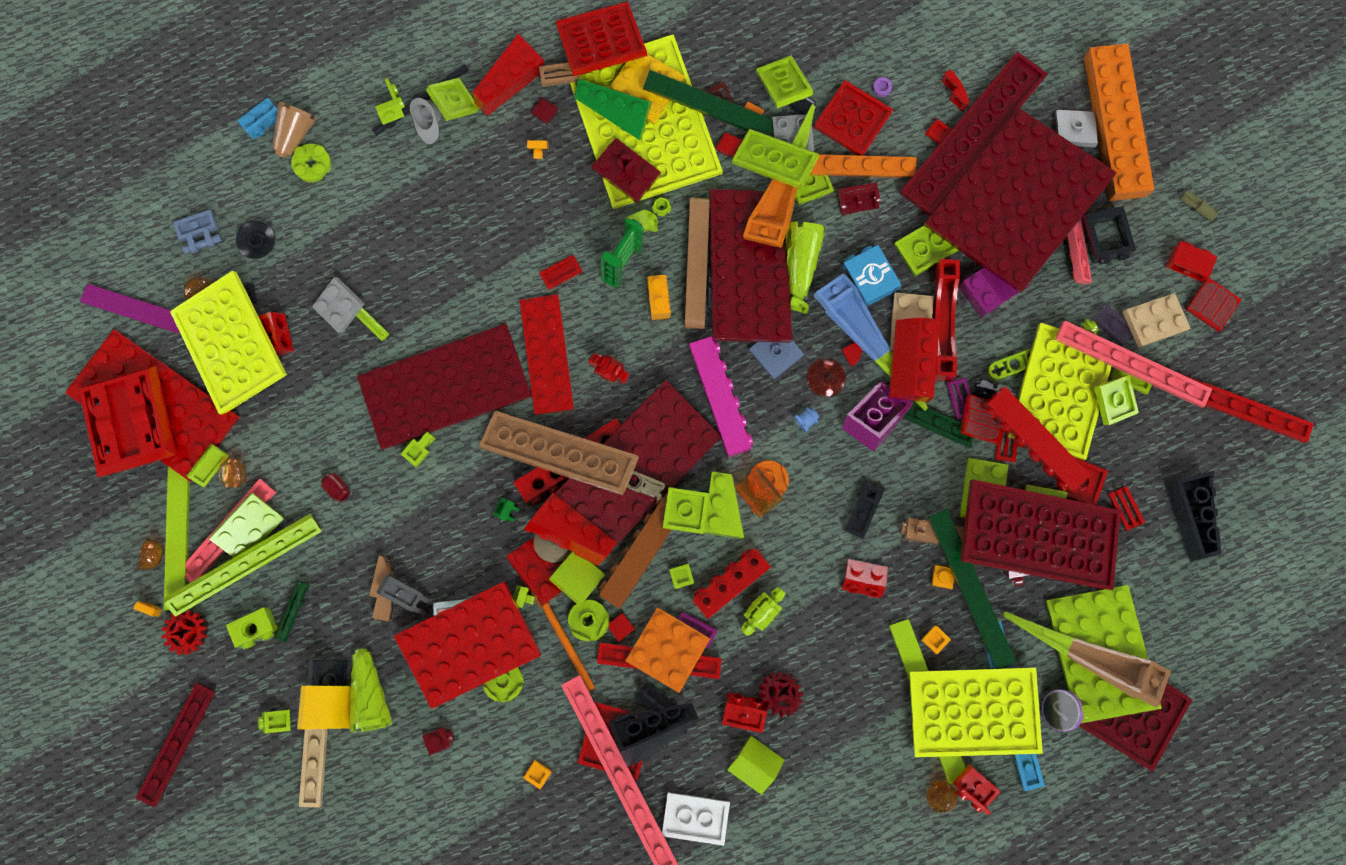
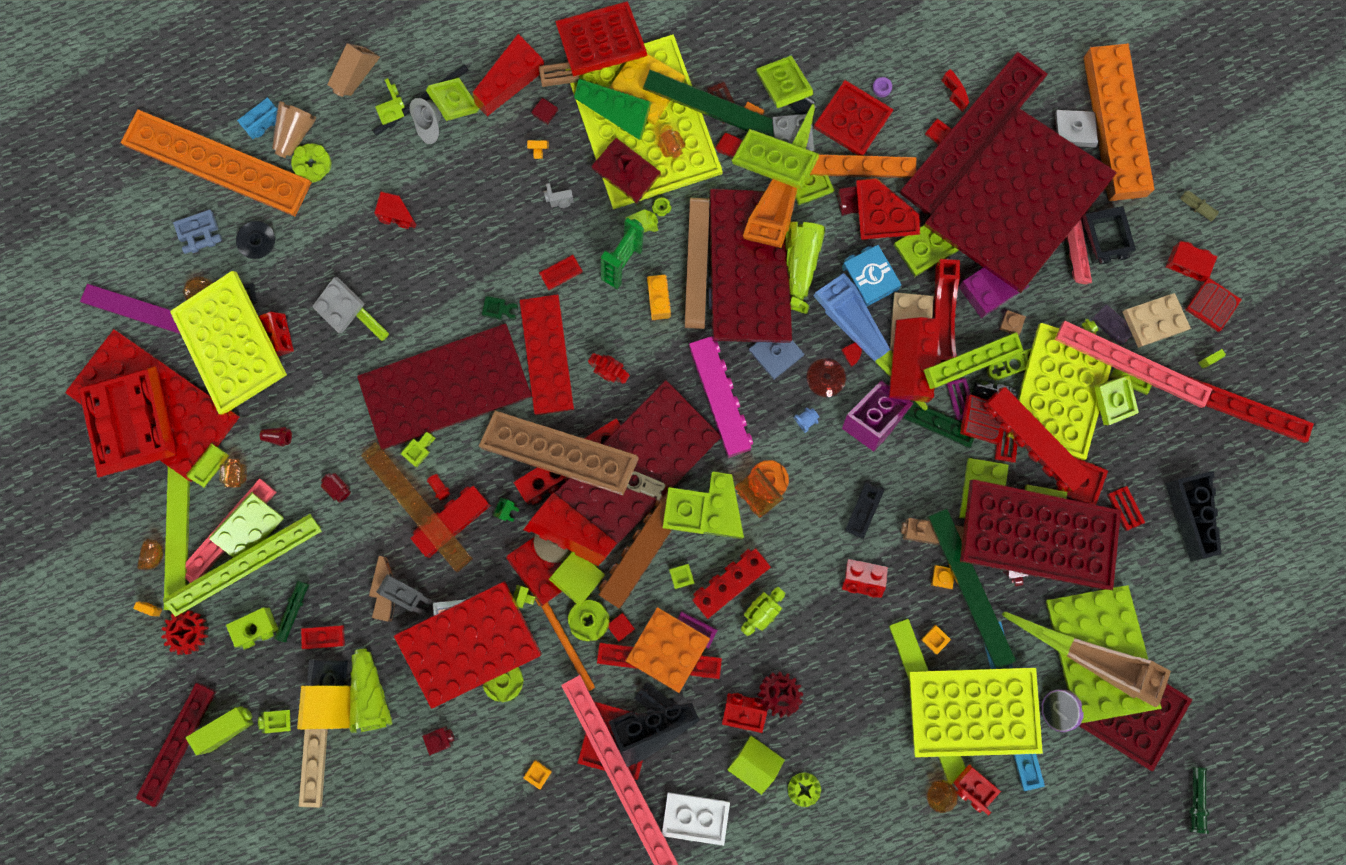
none -> orange plate [120,109,312,217]
none -> lime slope [186,706,253,756]
none -> dark red cone [259,427,292,447]
none -> red plate [301,626,345,649]
none -> medium nougat slope [327,43,380,97]
none -> clear orange tile [361,443,473,572]
none -> red slope [374,192,416,229]
none -> red brick [410,486,491,558]
none -> red pin [427,474,450,501]
none -> dark green plate [482,296,519,320]
none -> light grey bracket [544,183,574,208]
none -> clear orange head [657,129,686,160]
none -> lime gear [788,773,821,807]
none -> red plate [856,178,920,240]
none -> lime plate [924,332,1024,389]
none -> medium nougat plate [1000,310,1026,336]
none -> dark green pin [1189,767,1210,834]
none -> lime tile [1198,349,1226,368]

